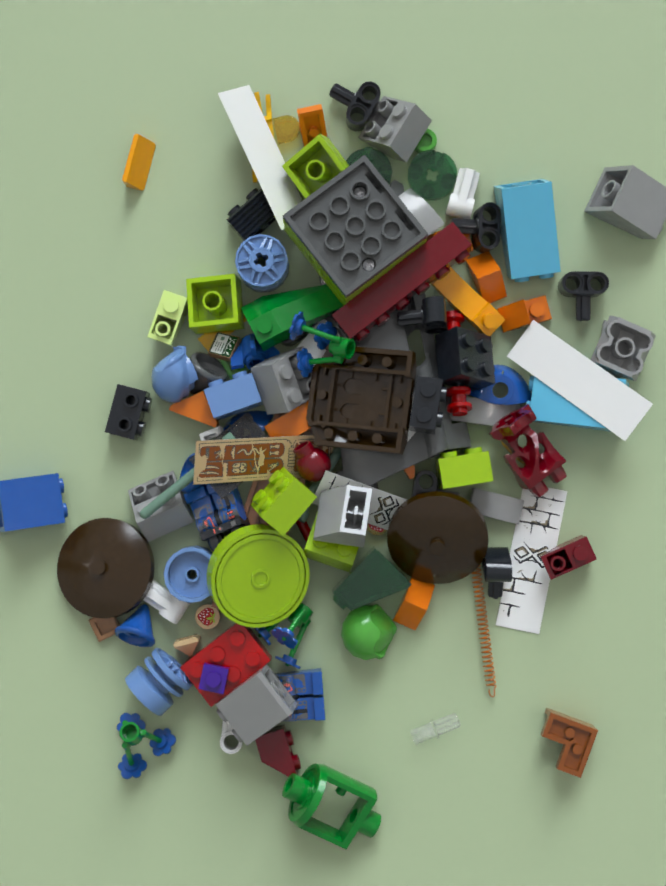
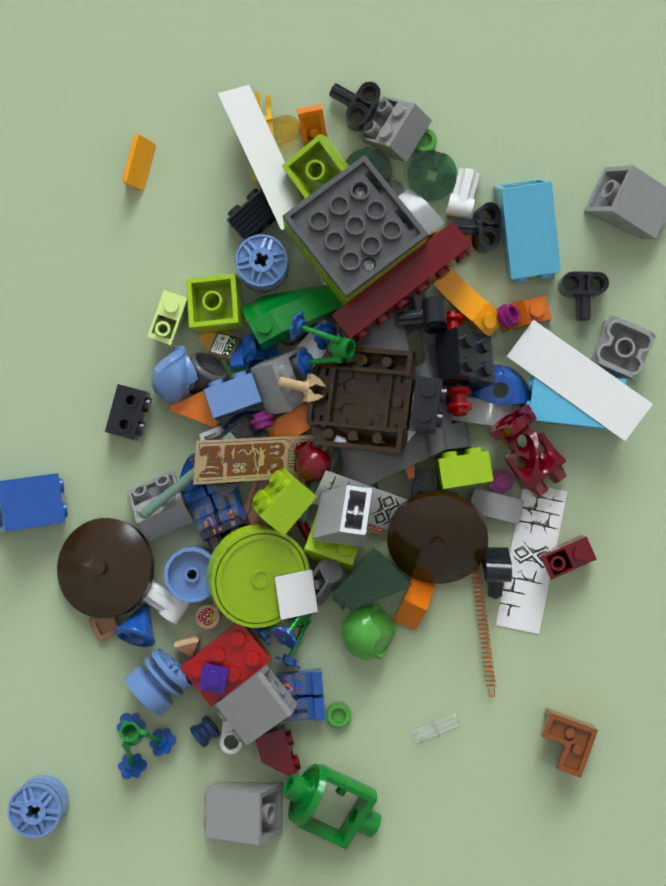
orange slope [465,251,507,303] -> none
none -> medium blue wheel [8,775,69,838]
none -> dark blue wheel [190,715,221,748]
none -> light grey slope [204,782,283,845]
none -> magenta plate [249,411,274,431]
none -> white sticker [275,569,318,620]
none -> tan bar [278,374,325,402]
none -> dark grey brick [313,559,343,606]
none -> bright green tile [326,701,351,728]
none -> magenta plate [488,469,514,494]
none -> magenta plate [497,304,520,329]

